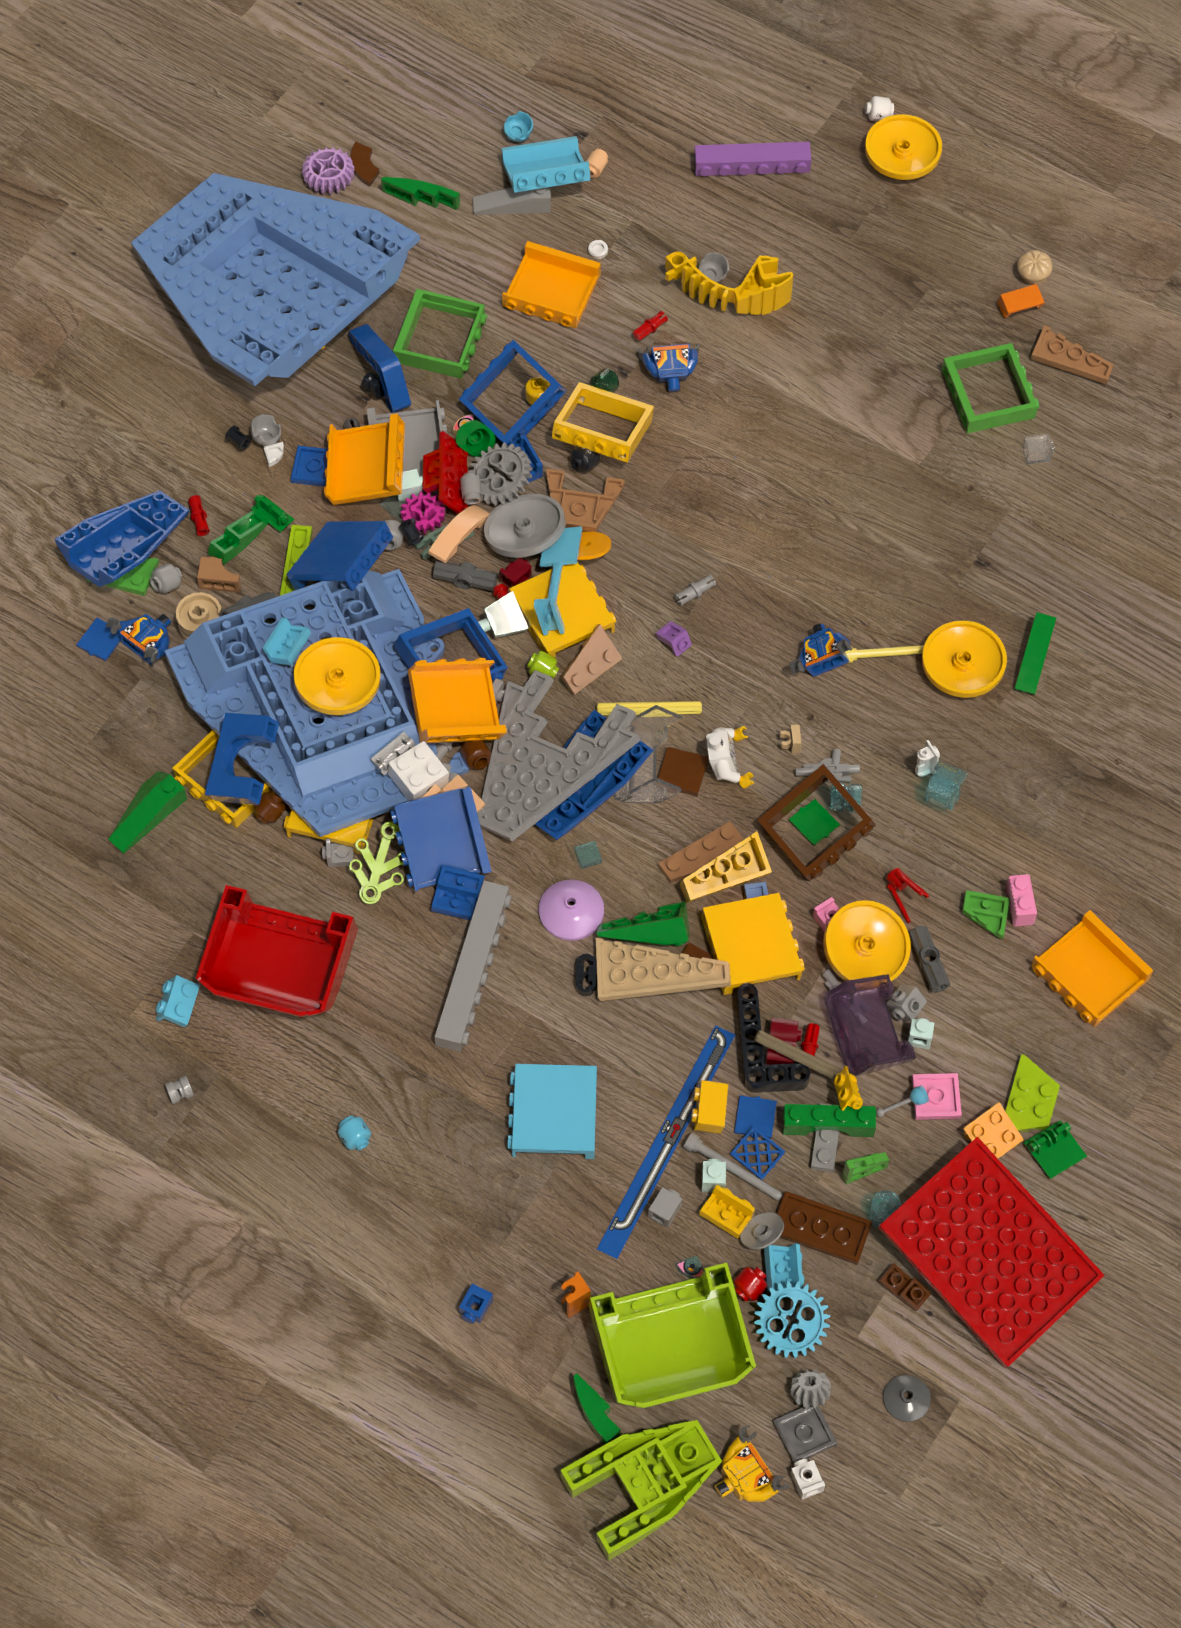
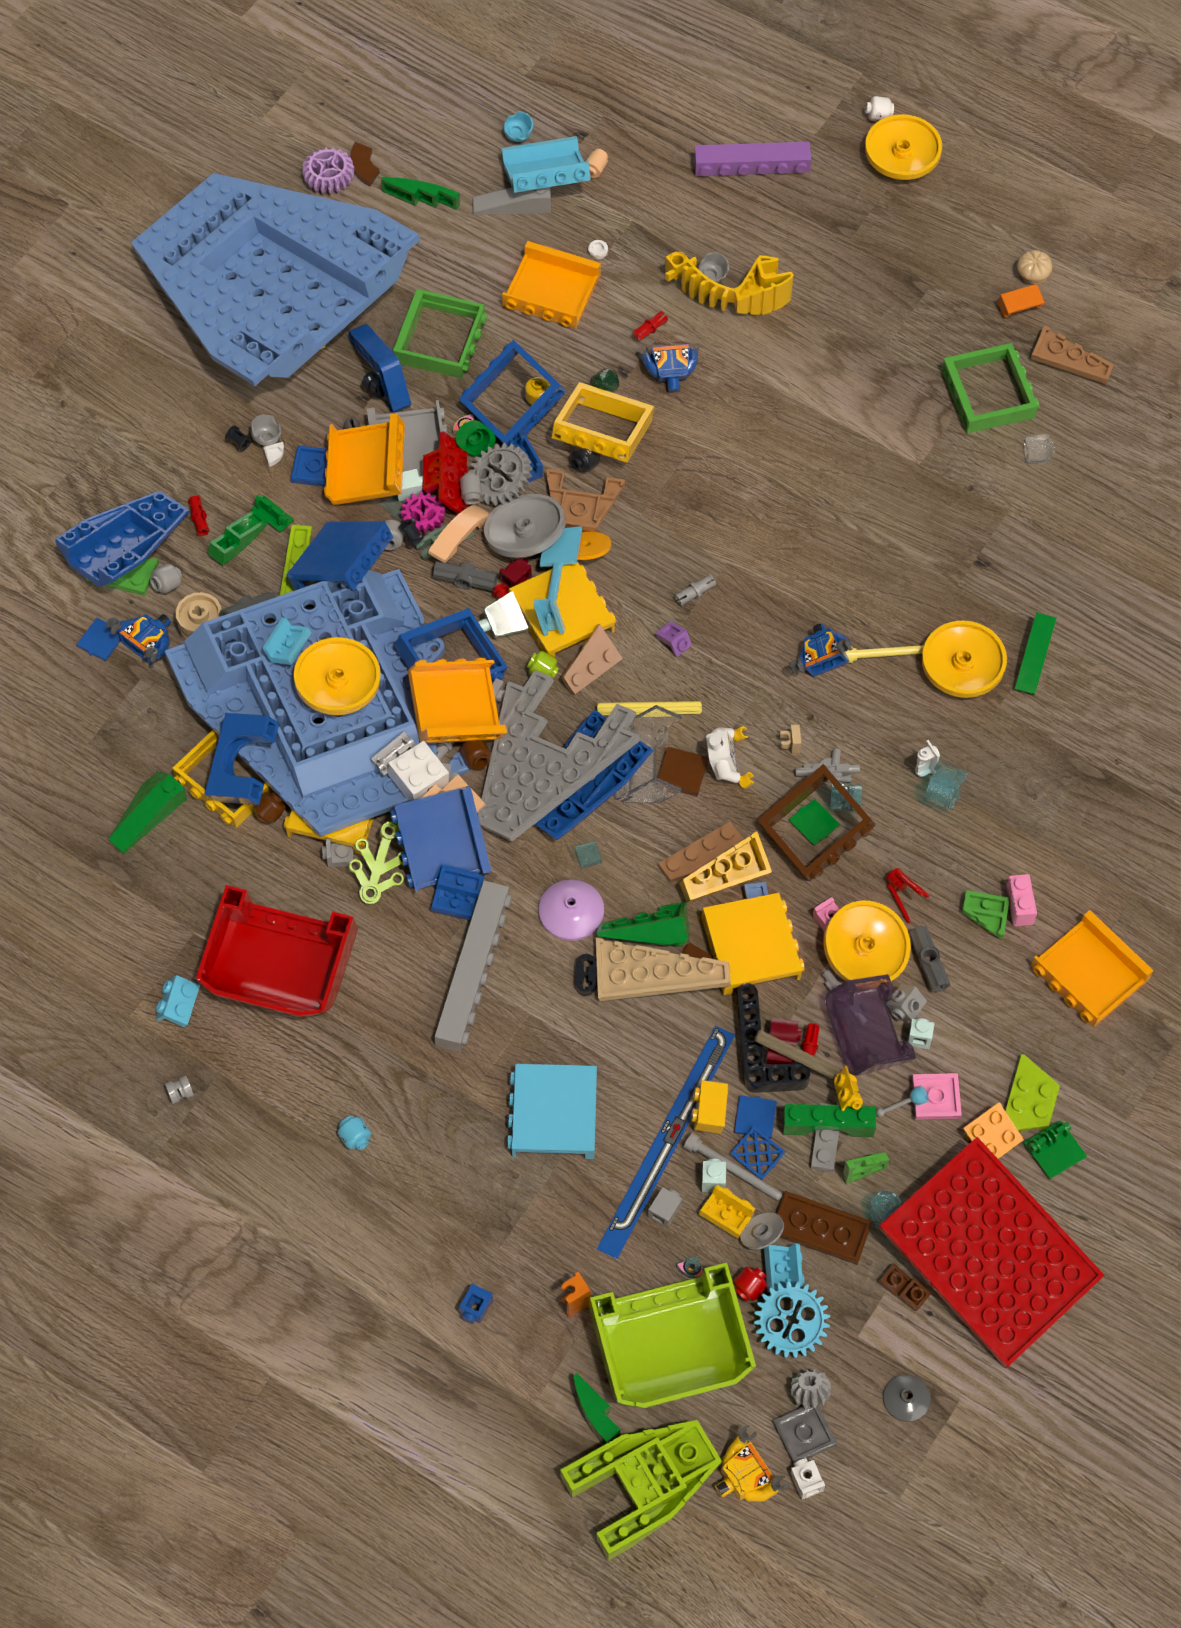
medium nougat arch [197,556,241,593] -> none

